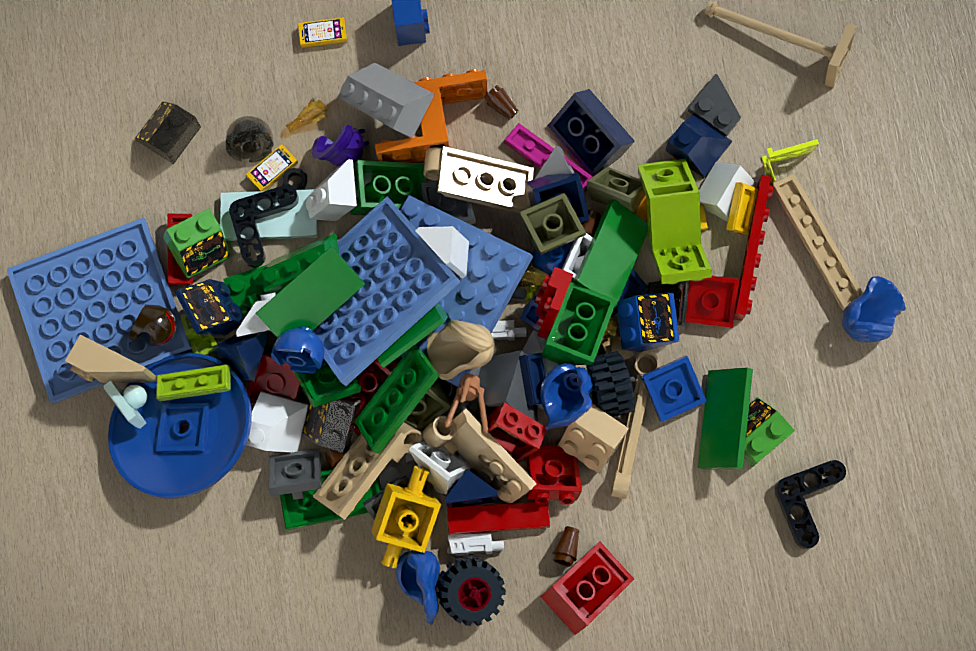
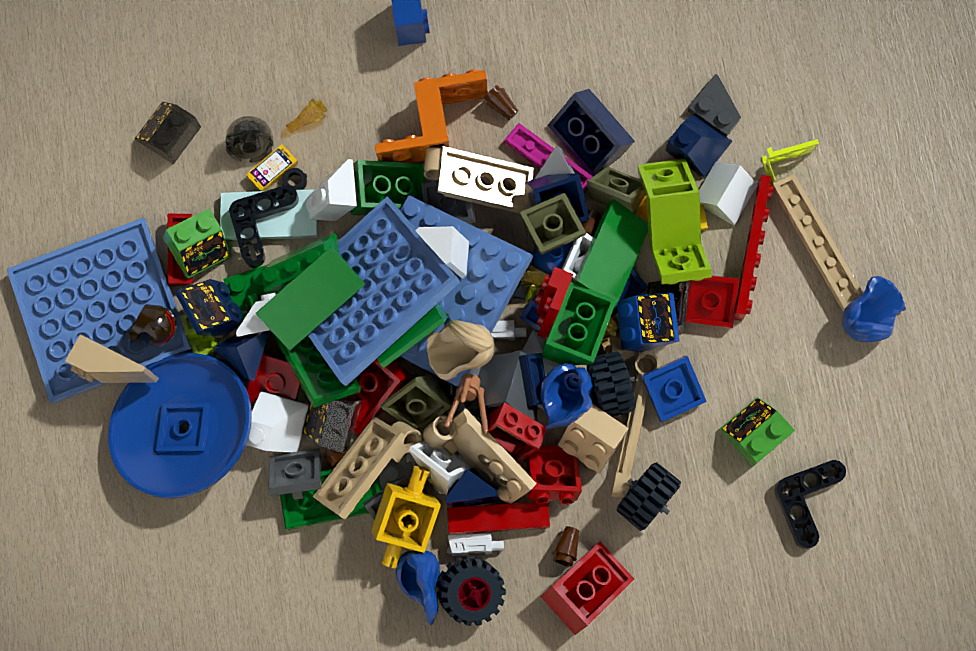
light aqua tile [104,381,147,428] -> none
lime tile [156,365,231,401] -> none
blue cylinder [271,326,324,373] -> none
tile [298,17,348,48] -> none
dark purple helmet [311,125,369,166] -> none
light grey slope [338,63,434,138] -> none
green tile [354,345,439,454] -> none
green tile [698,367,753,470] -> none
tan tile [705,1,857,88] -> none
yellow tile [726,182,758,236] -> none
none -> black wheel [617,462,681,531]

